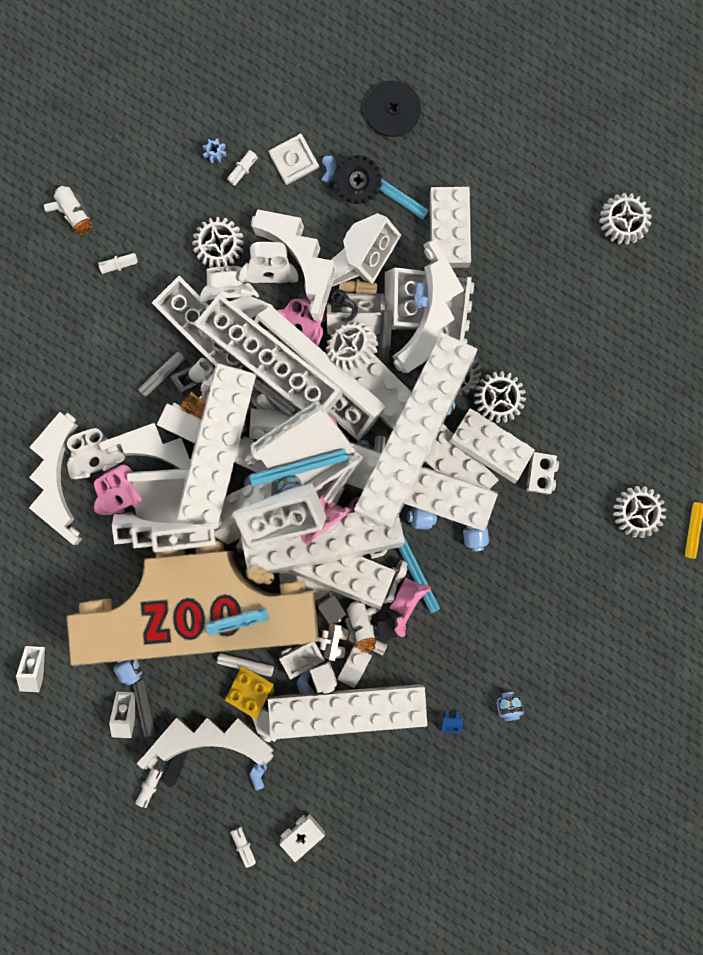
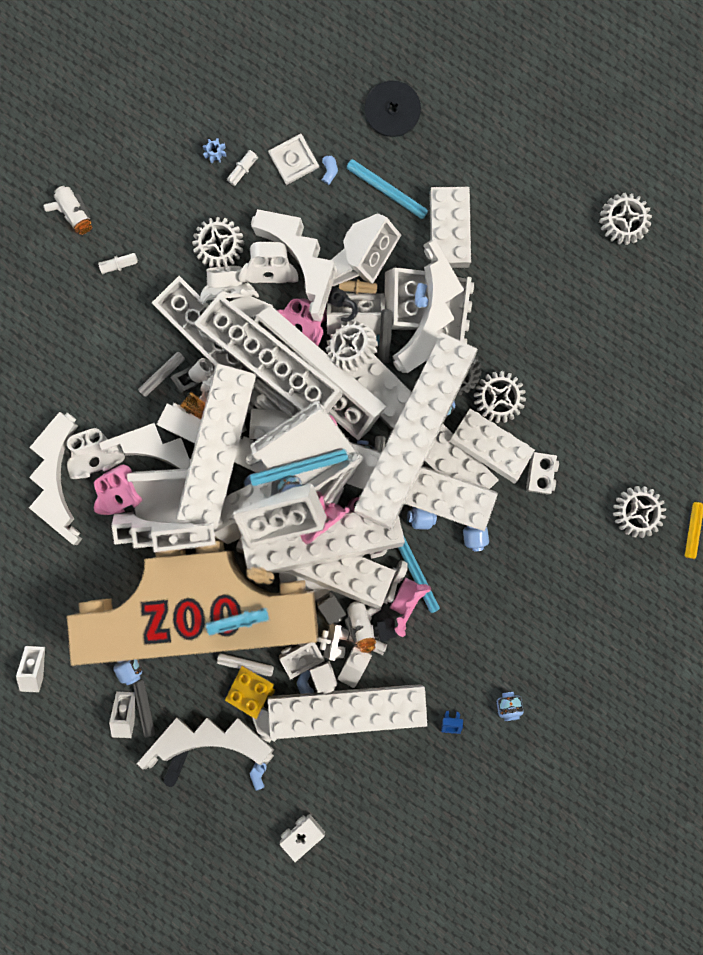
white pin [135,766,163,808] -> none
white axle [230,827,256,868] -> none
black bush [333,155,383,204] -> none

